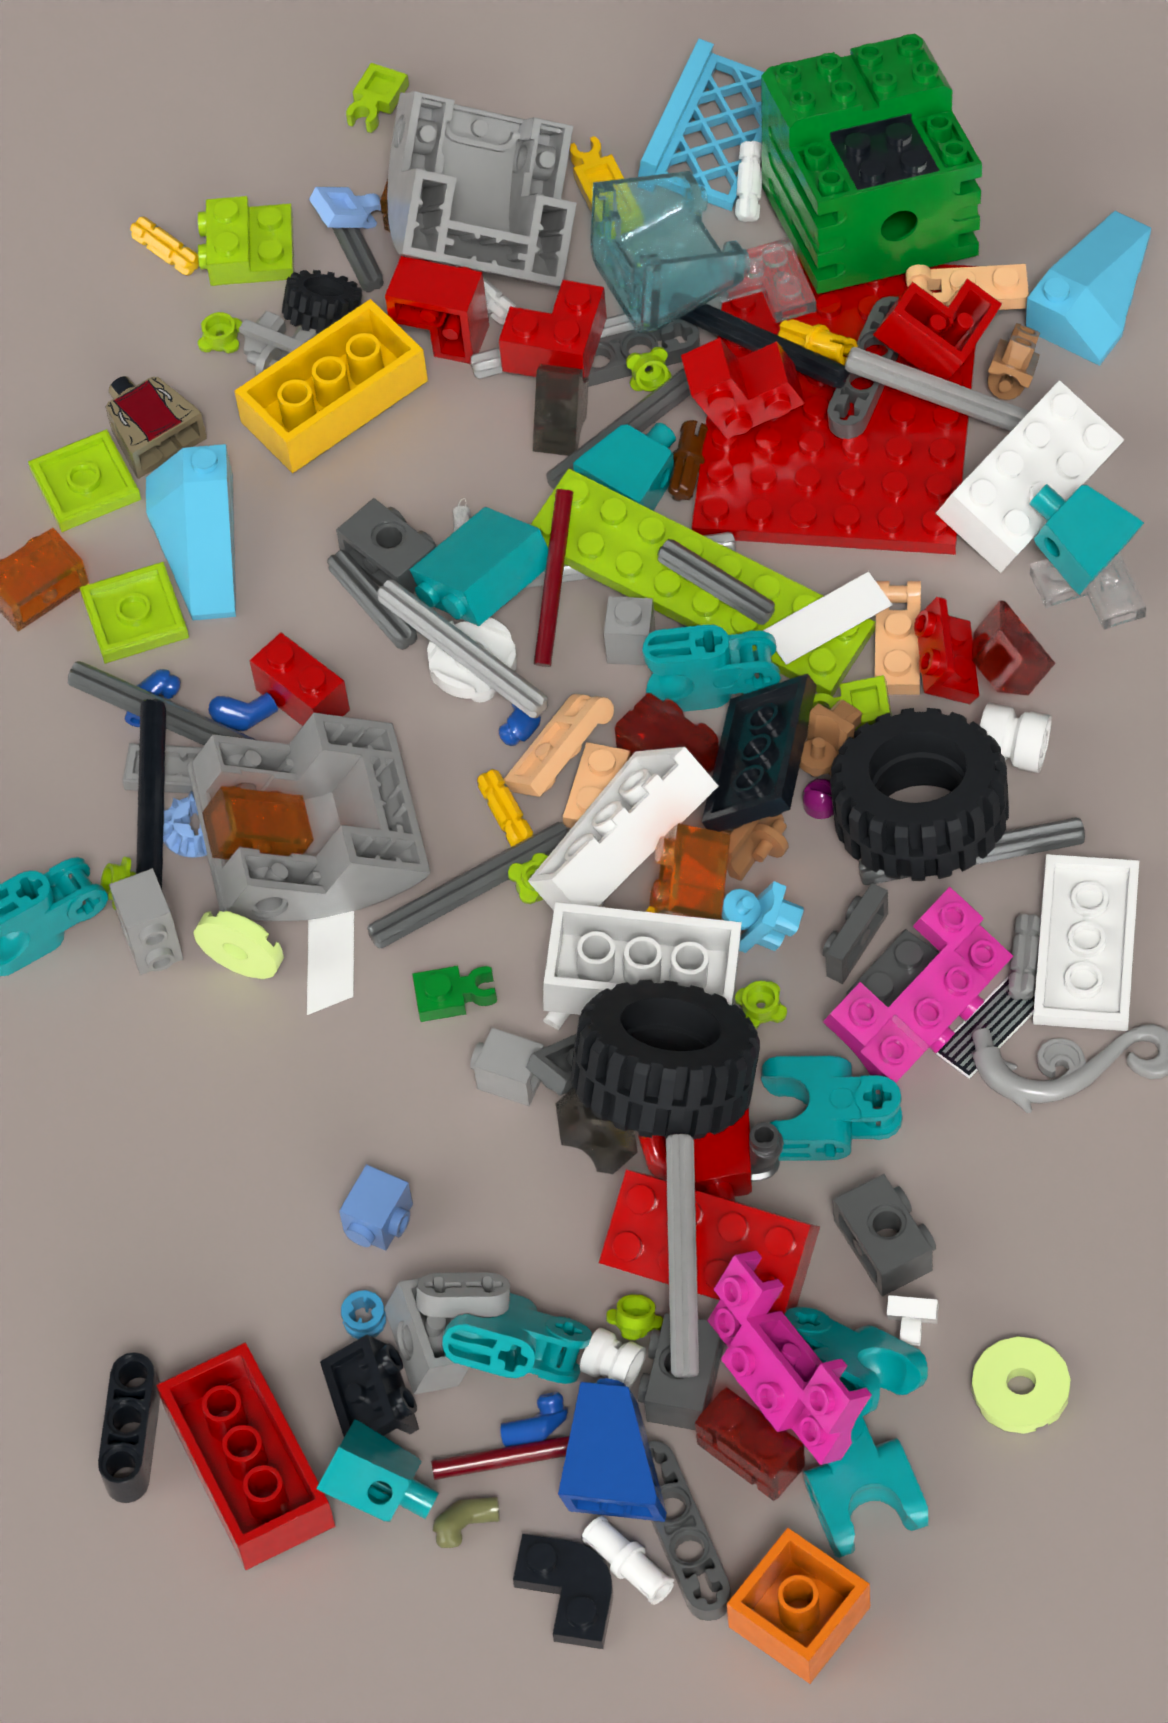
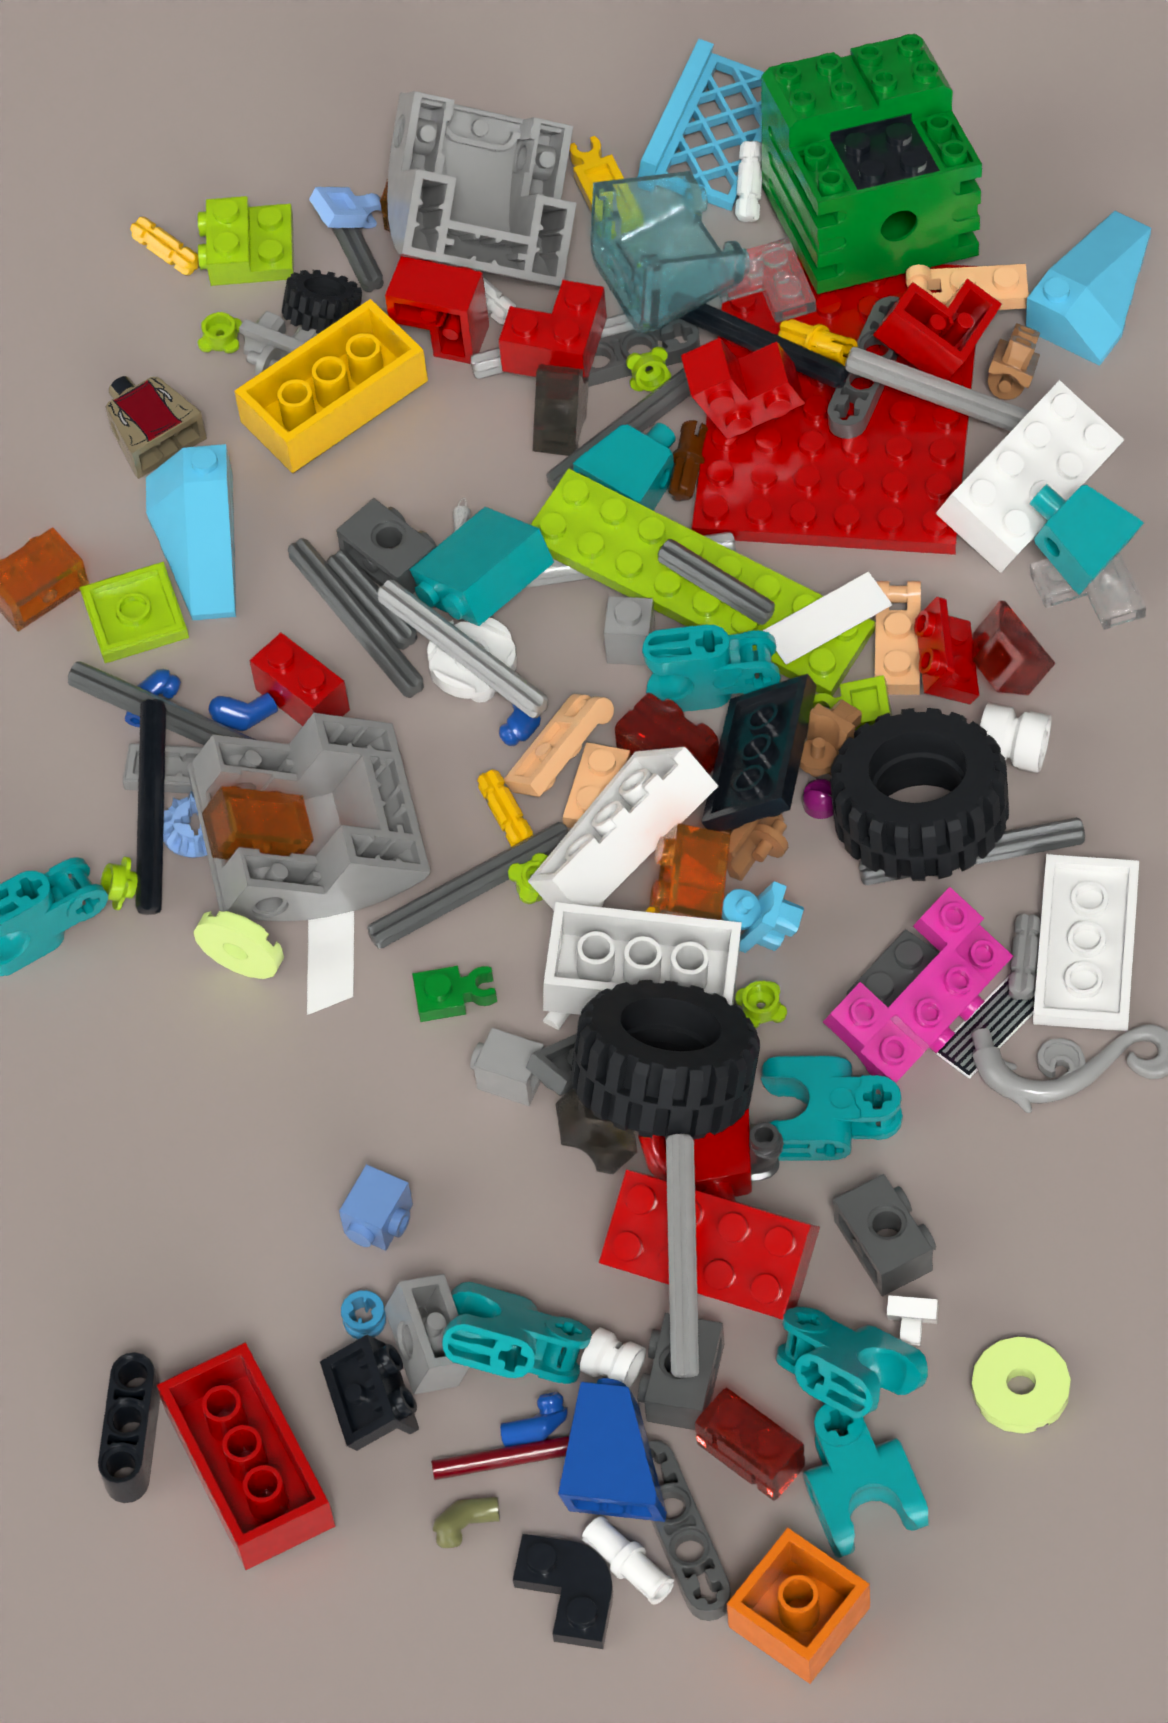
lime tile [28,429,141,532] -> none
light grey brick [109,868,183,975] -> none
teal torso [316,1419,439,1522] -> none
lime plate [346,63,409,133] -> none
light grey beam [416,1272,510,1318] -> none
dark red bar [534,489,574,667] -> none
lime plate [606,1294,663,1340] -> none
dark pink bracket [707,1251,872,1465] -> none
dark grey plate [823,883,888,984] -> none
none -> dark grey axle [288,538,424,698]

